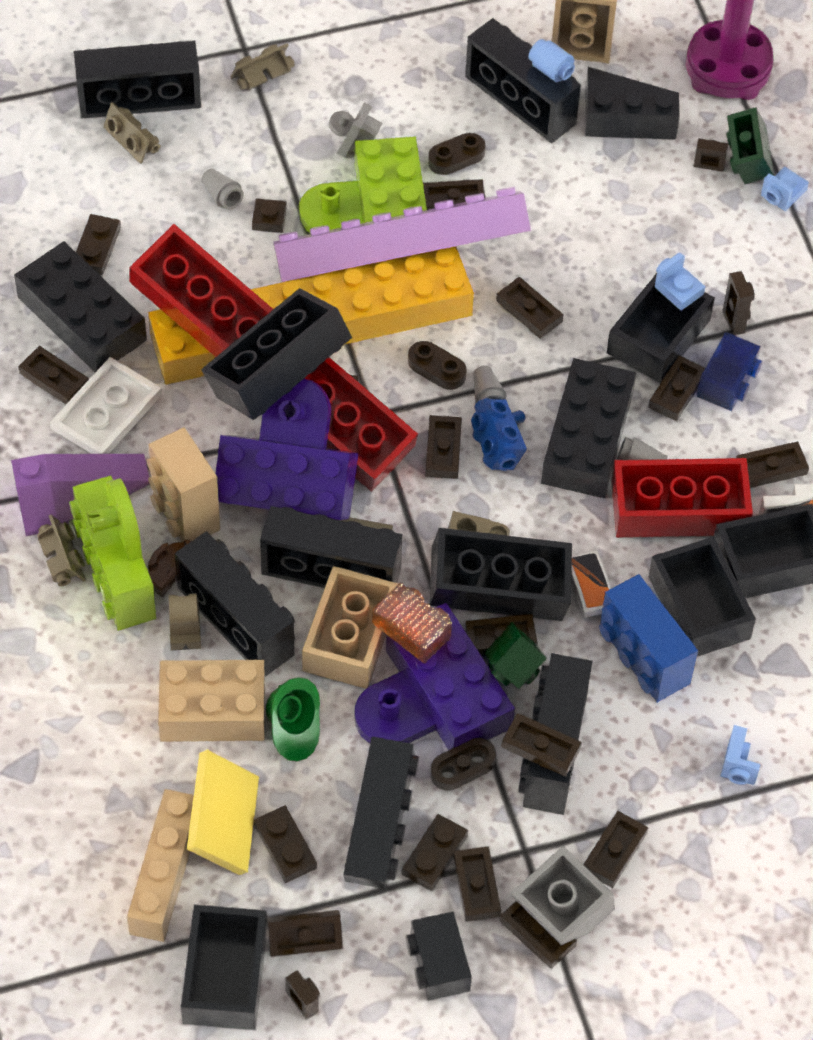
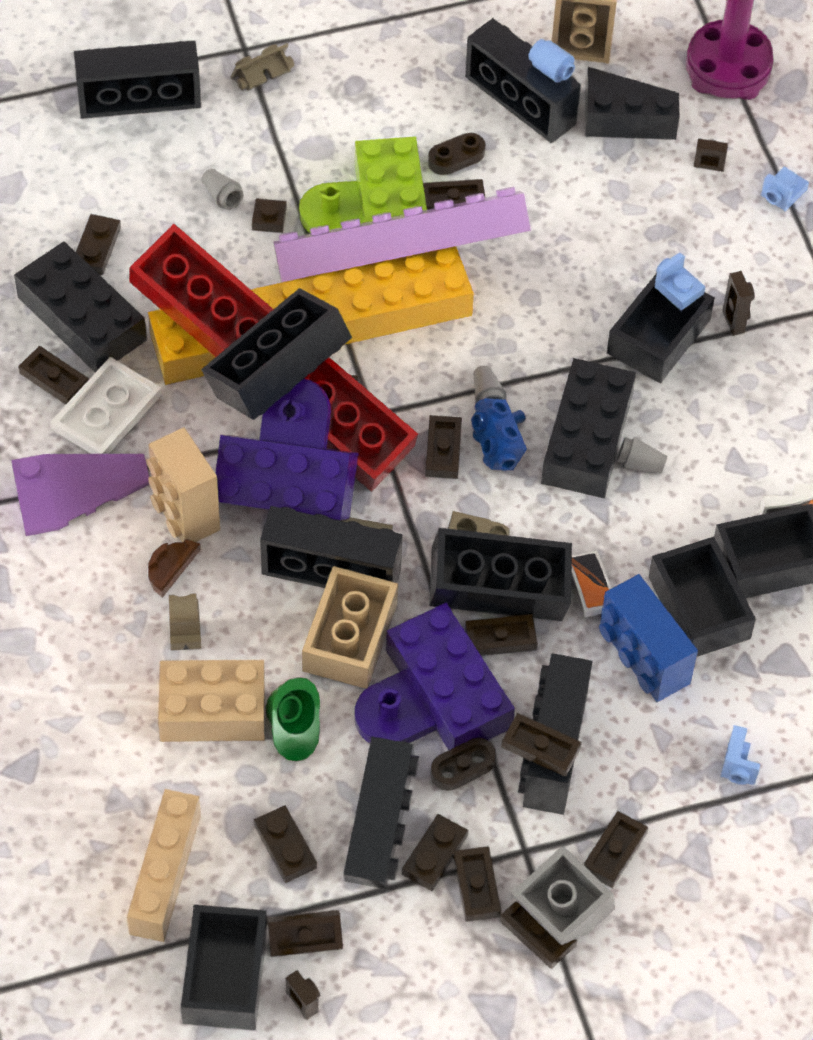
dark tan hinge [37,514,86,586] -> none
lime brick [69,475,157,631] -> none
dark tan hinge [103,103,160,164] -> none
black brick [175,531,295,677] -> none
light yellow tile [187,750,259,875] -> none
light grey hips [329,103,383,158] -> none
clear orange brick [372,583,452,664] -> none
black brick [405,911,472,1001] -> none
dark brown plate [408,341,467,390] -> none
dark green brick [484,622,547,689] -> none
dark brown plate [496,276,564,339] -> none
red brick [611,458,753,538] -> none
dark brown plate [648,355,708,421] -> none
clear blue brick [697,332,763,411] -> none
dark green brick [726,107,774,184] -> none
dark brown plate [736,441,809,488] -> none

